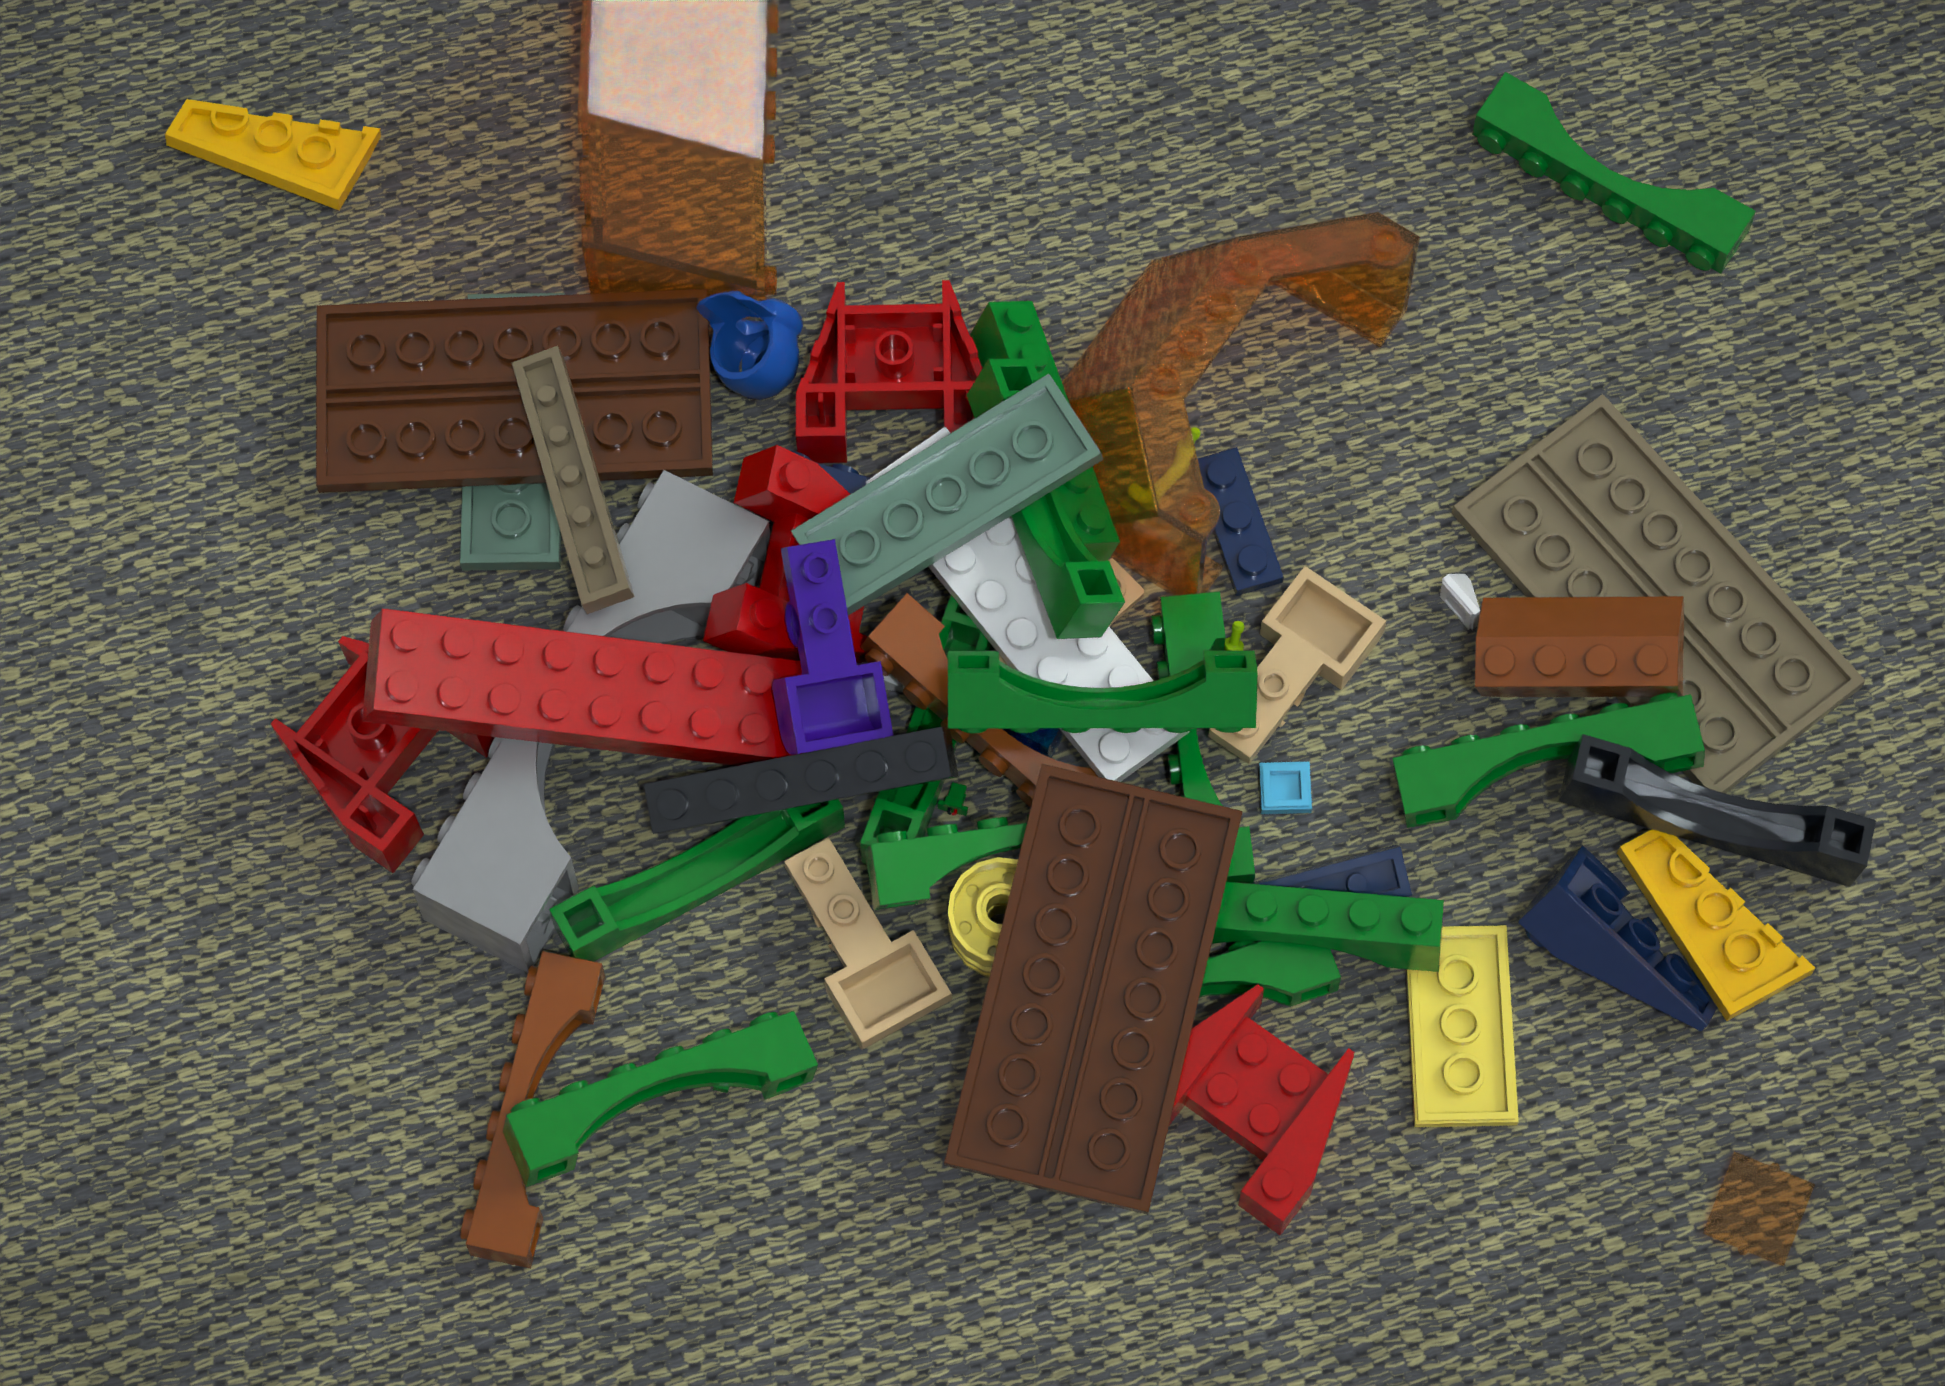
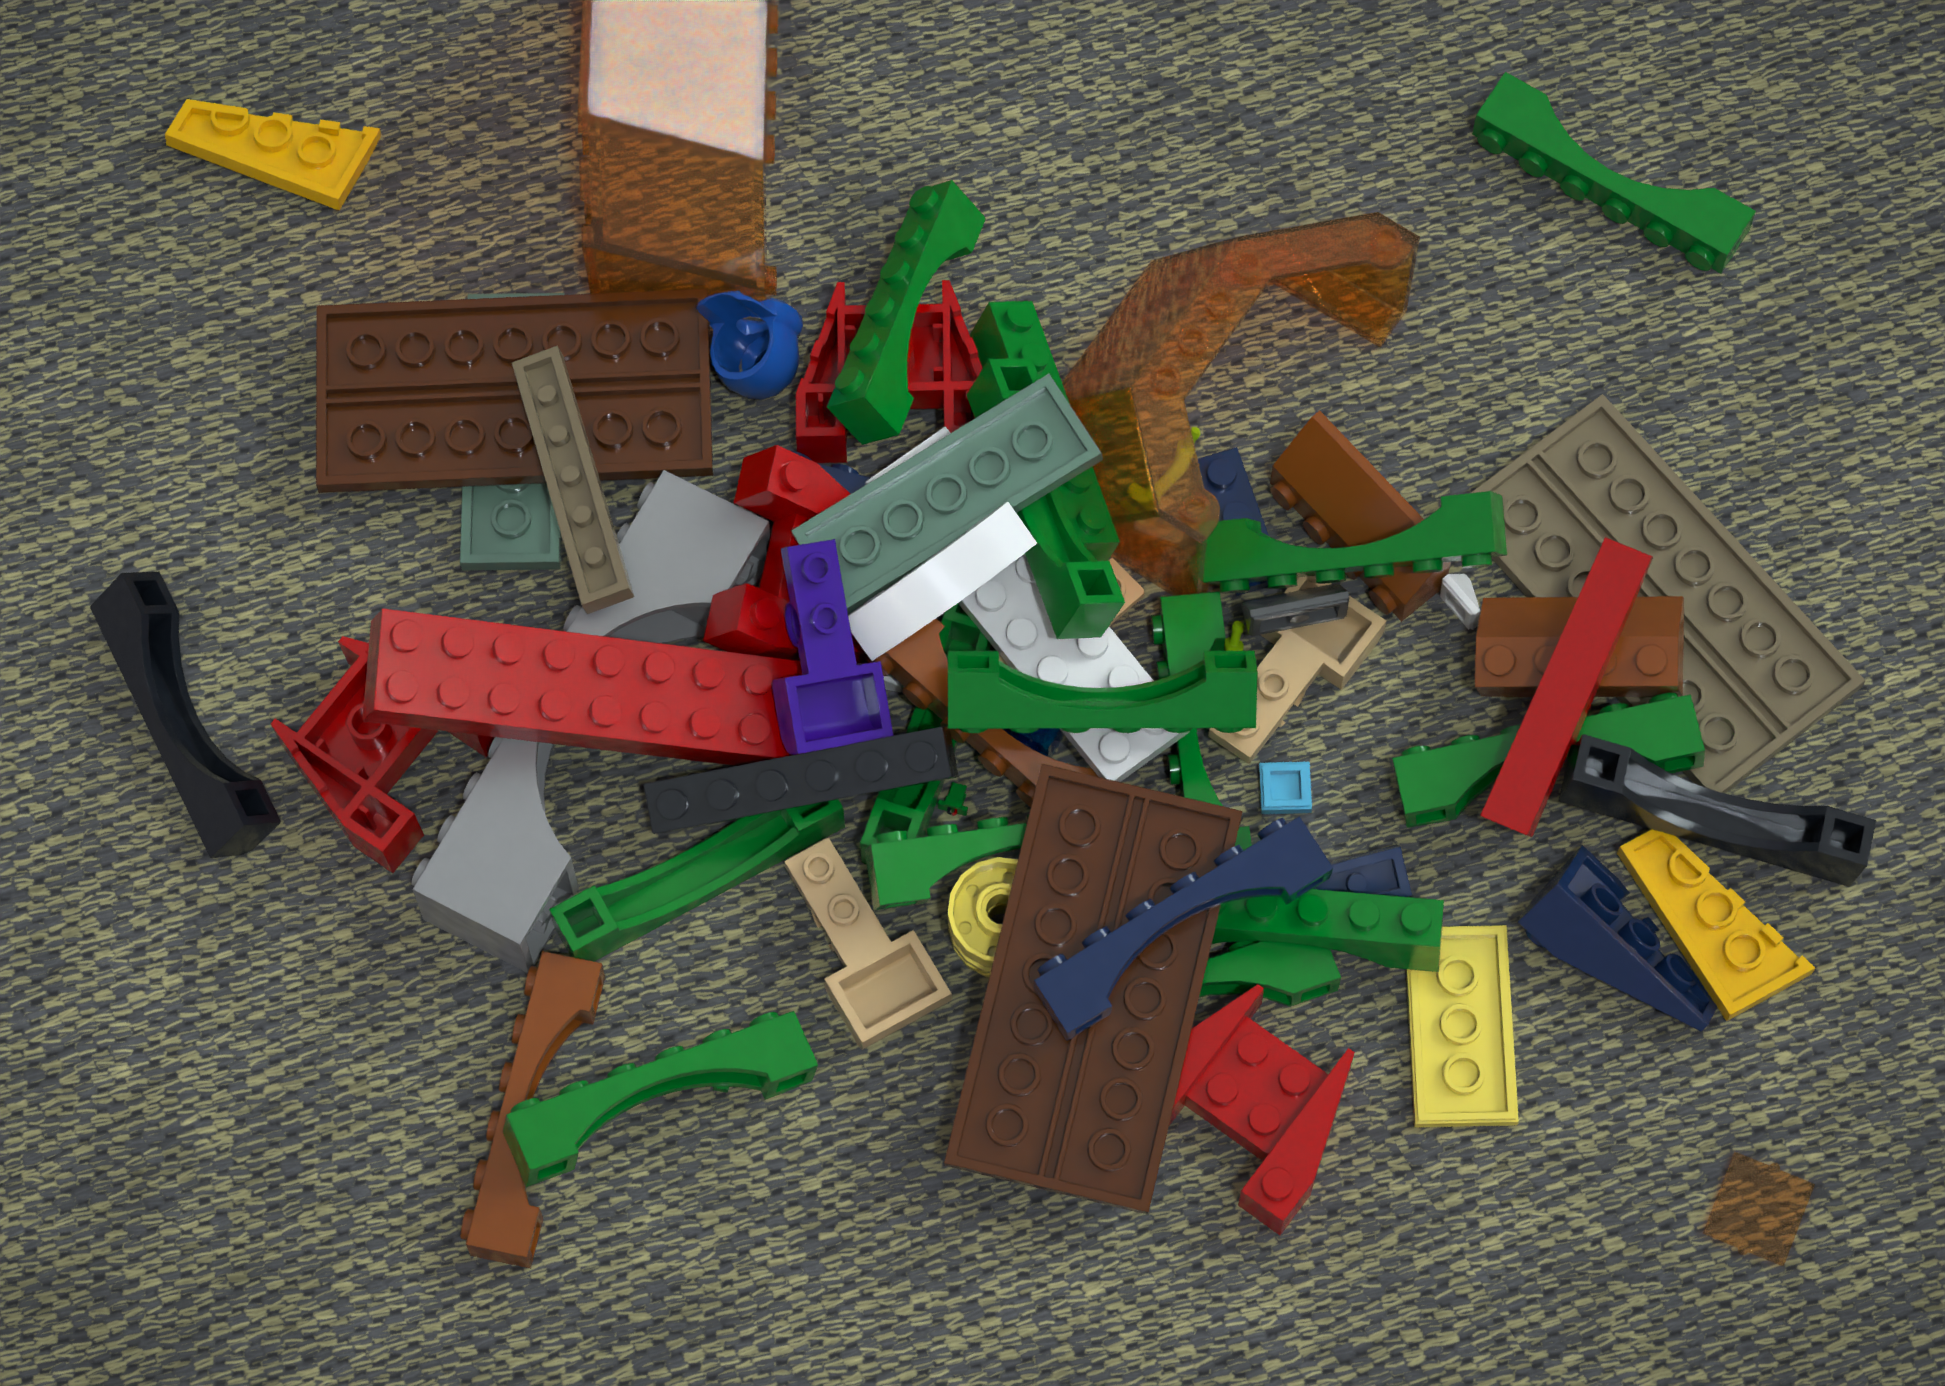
none -> black arch [90,571,281,858]
none -> green arch [827,180,986,445]
none -> white slope [848,502,1037,661]
none -> dark blue arch [1033,816,1333,1041]
none -> green arch [1199,491,1507,594]
none -> dark grey slope [1242,584,1350,636]
none -> dark orange slope [1270,410,1451,622]
none -> red slope [1480,537,1653,837]

